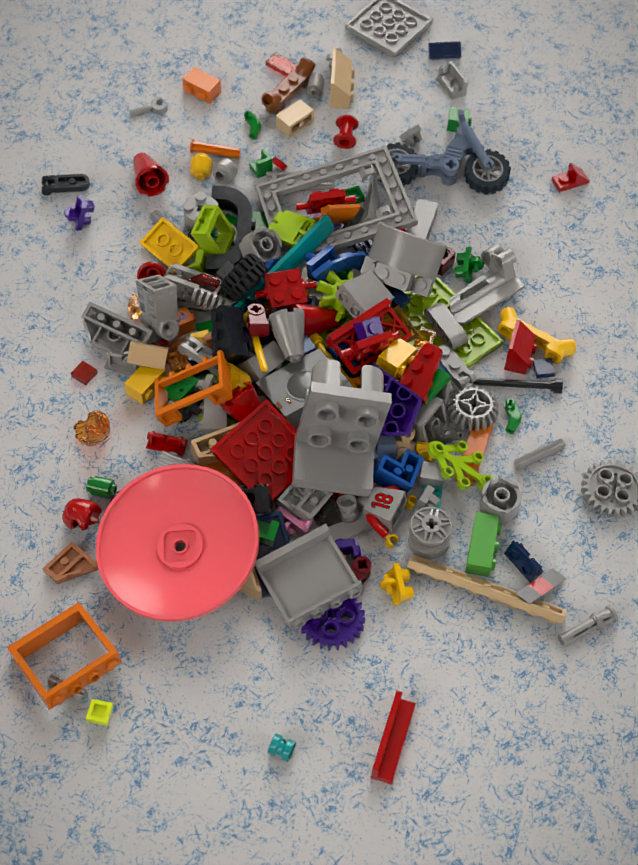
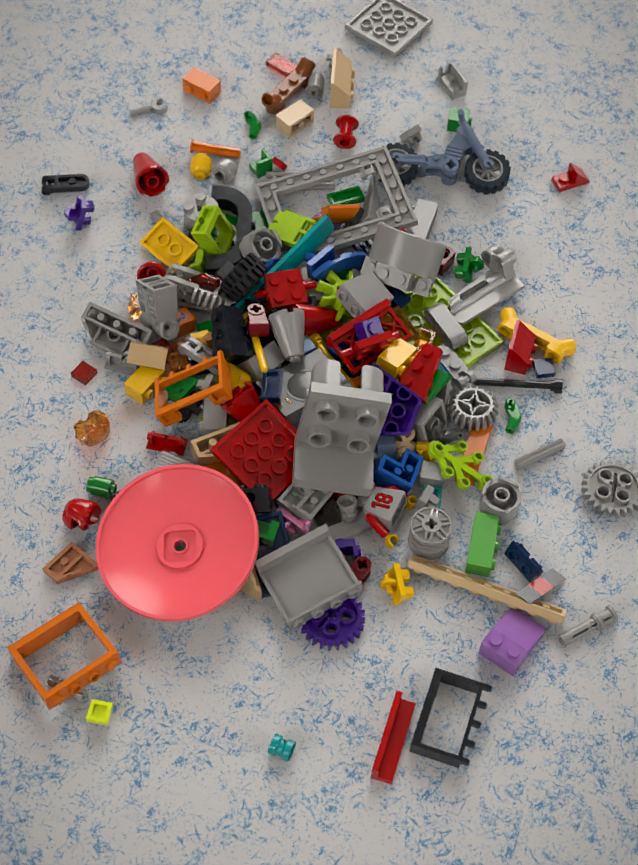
red plate [296,188,356,215] -> none
dark blue plate [428,41,461,60] -> none
none -> dark blue tile [260,369,284,403]
none -> black hinge [409,668,492,768]
none -> medium lavender slope [478,608,547,676]

